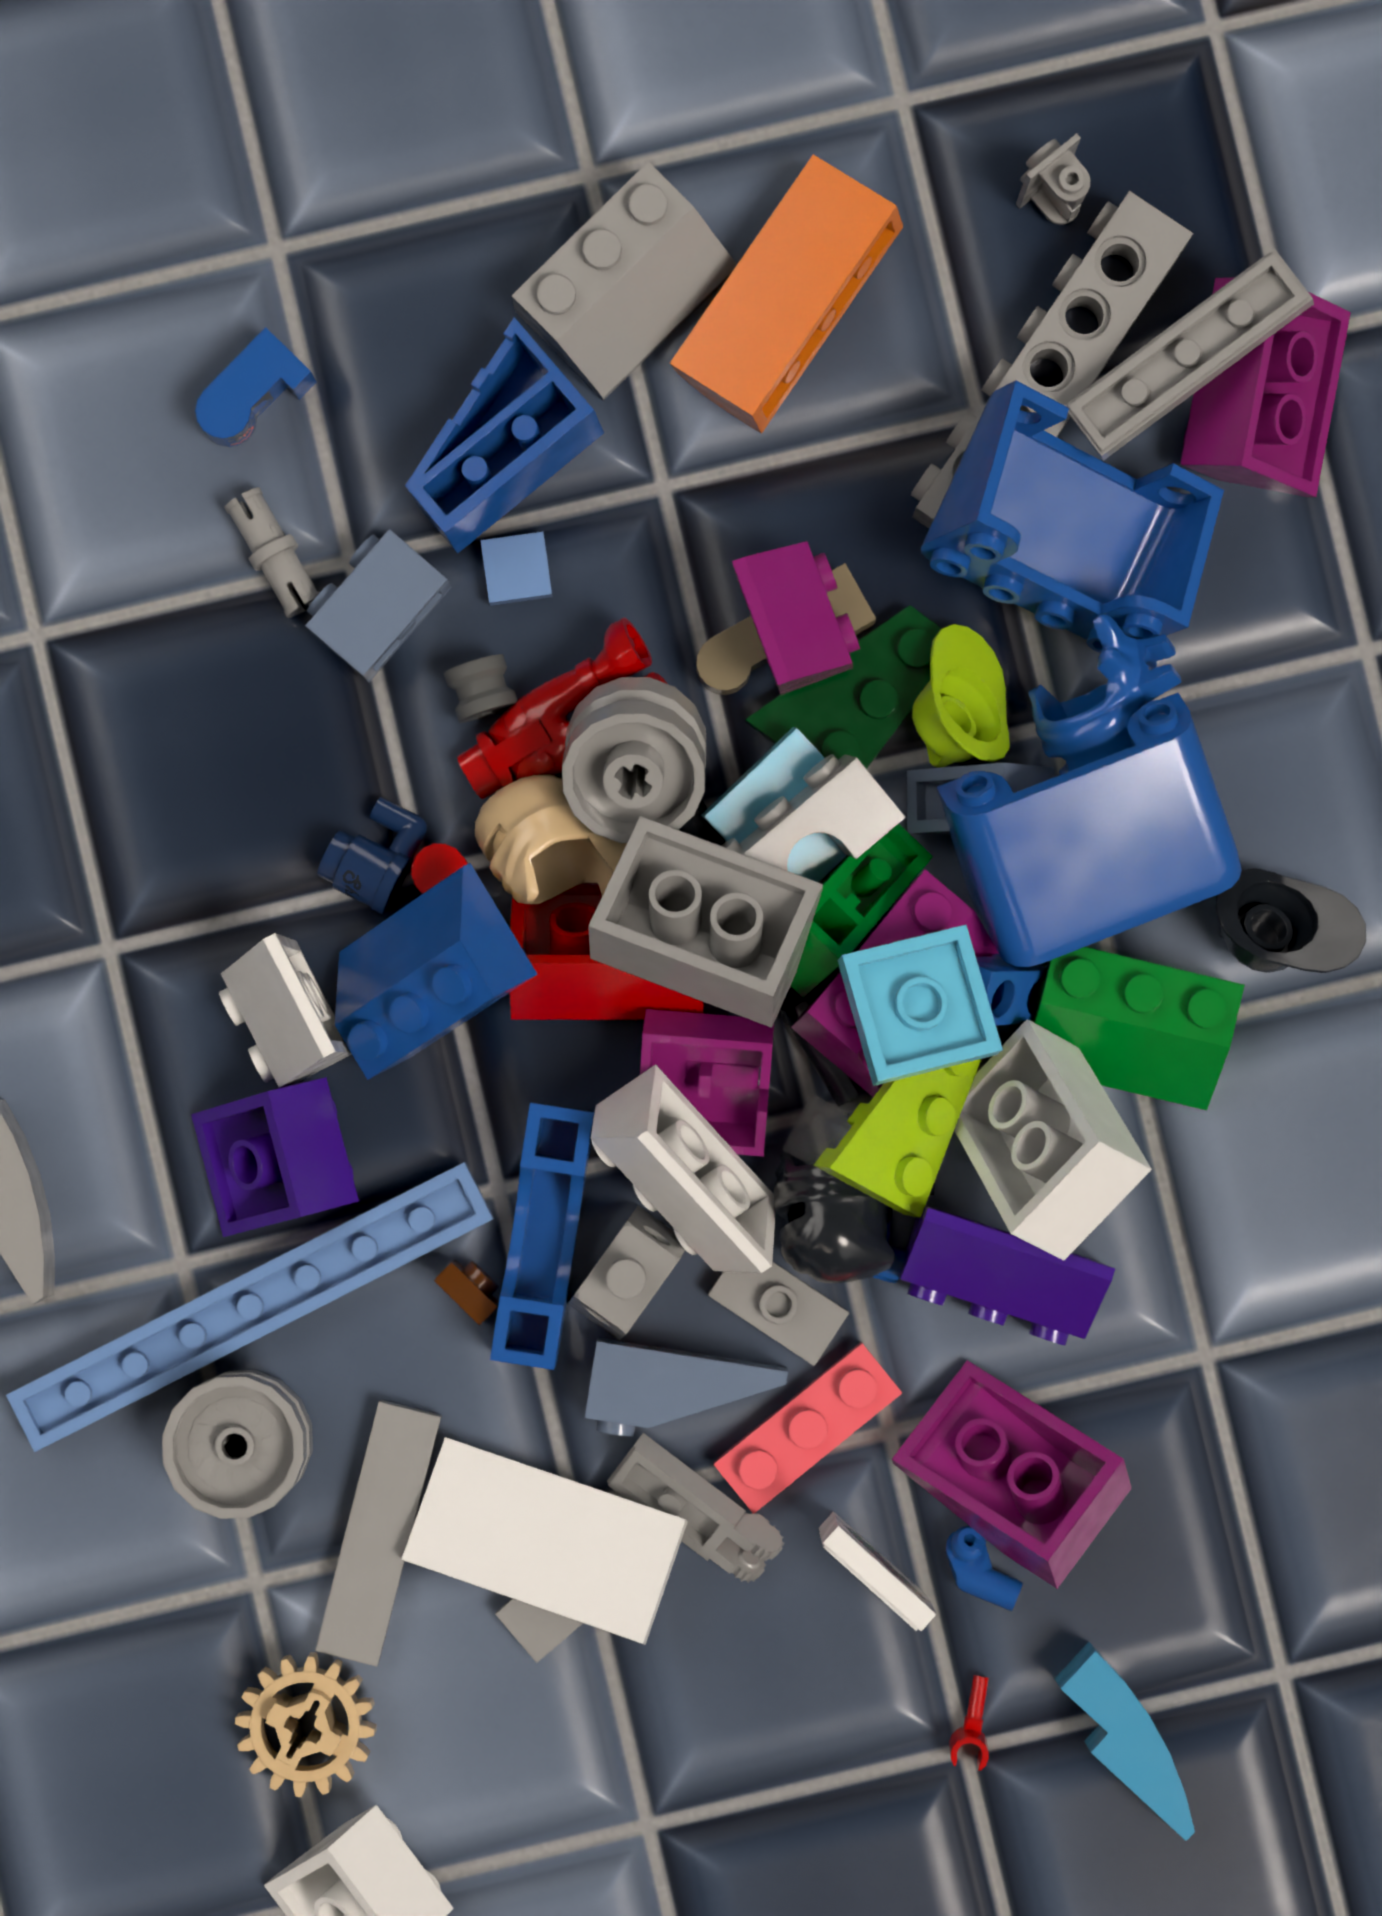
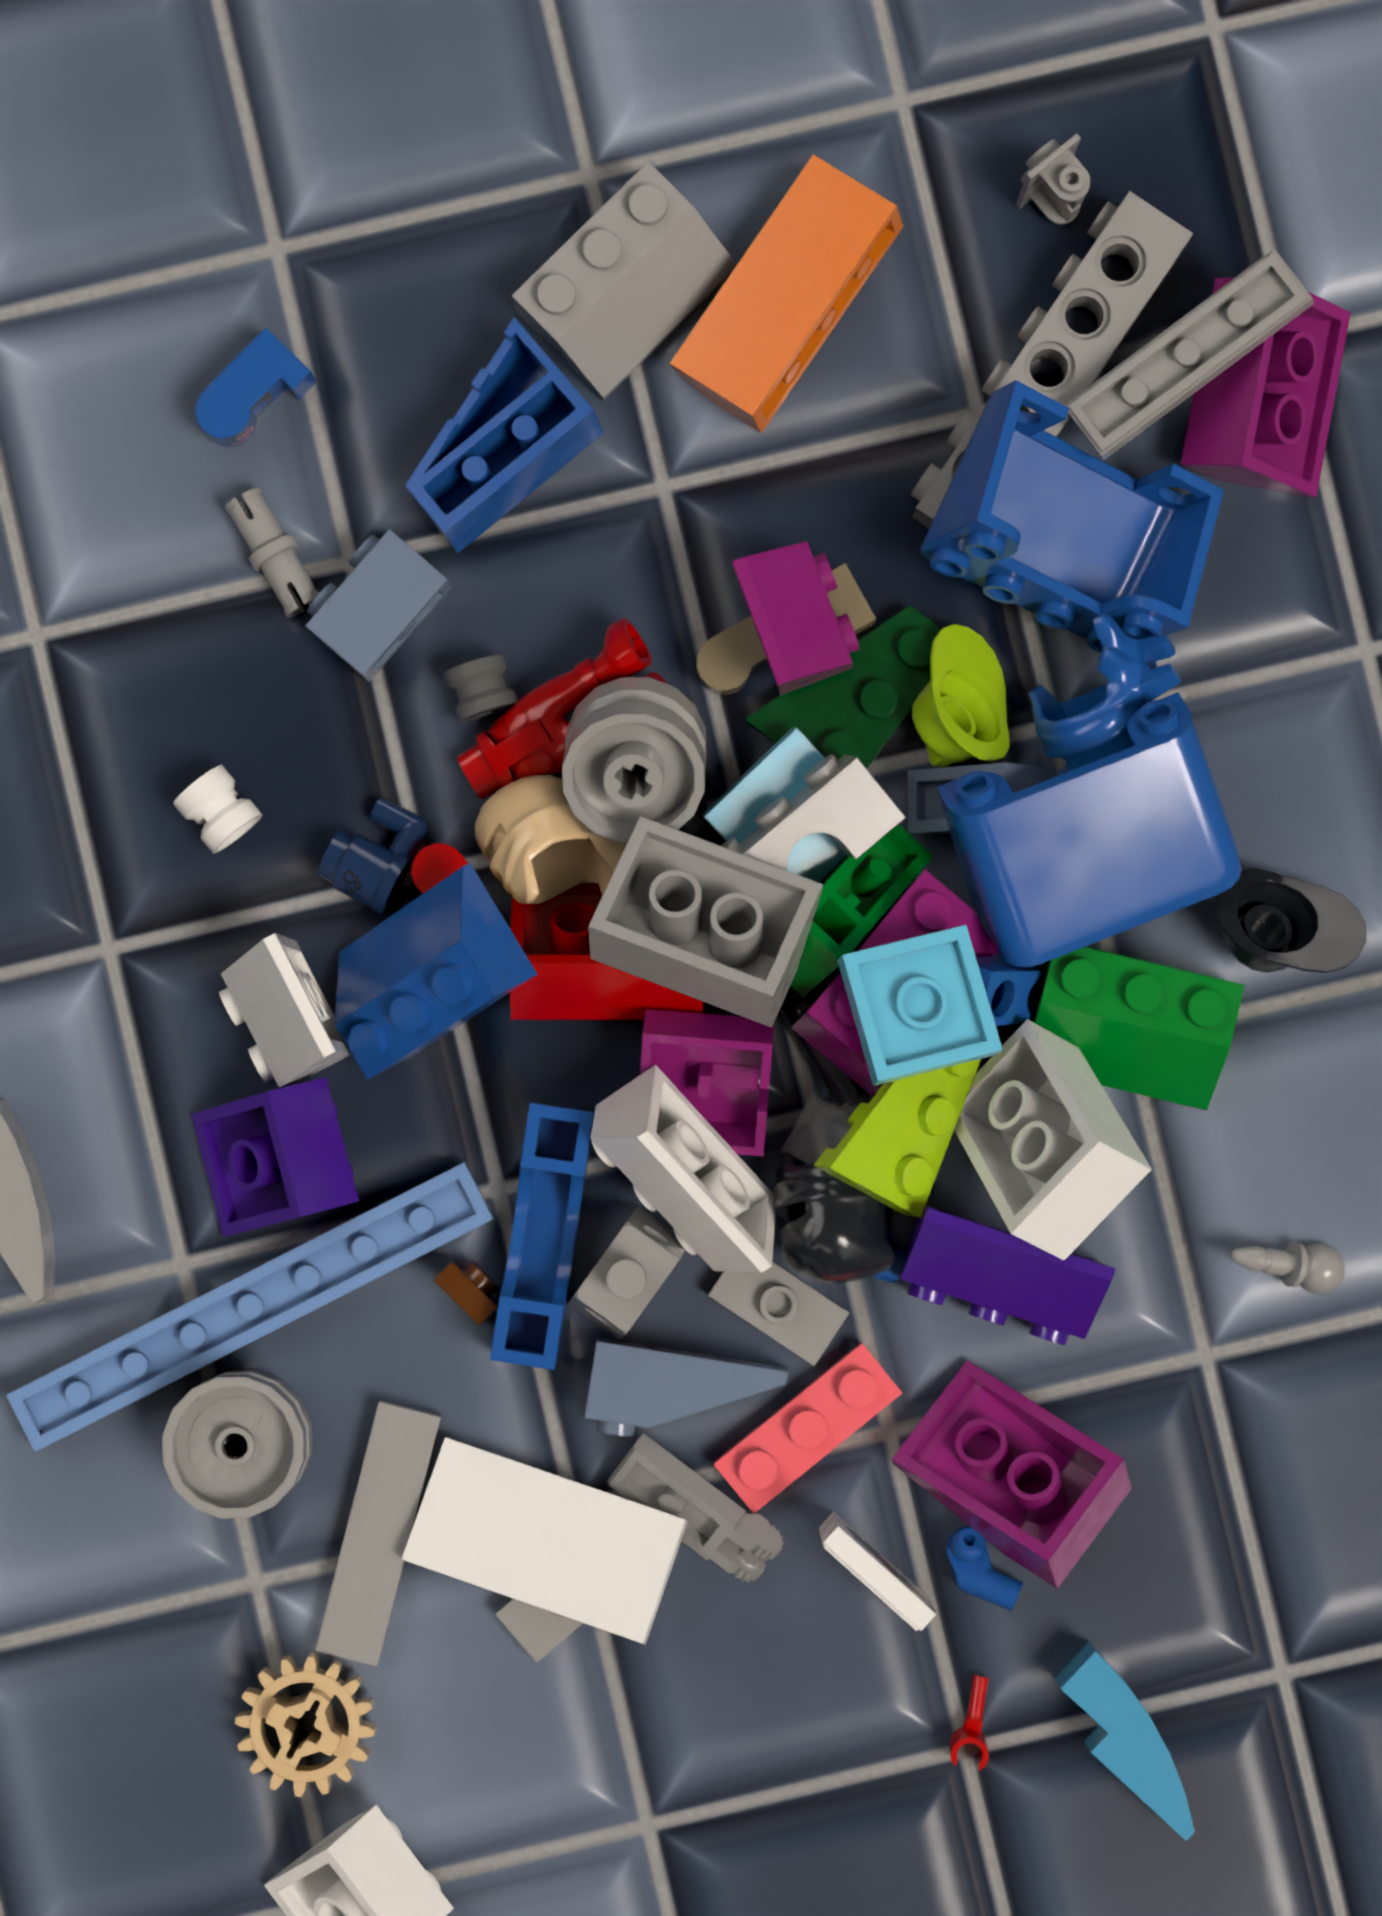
medium blue tile [480,532,553,606] -> none
none -> white wheel [173,764,263,854]
none -> light grey bar [1230,1242,1345,1294]

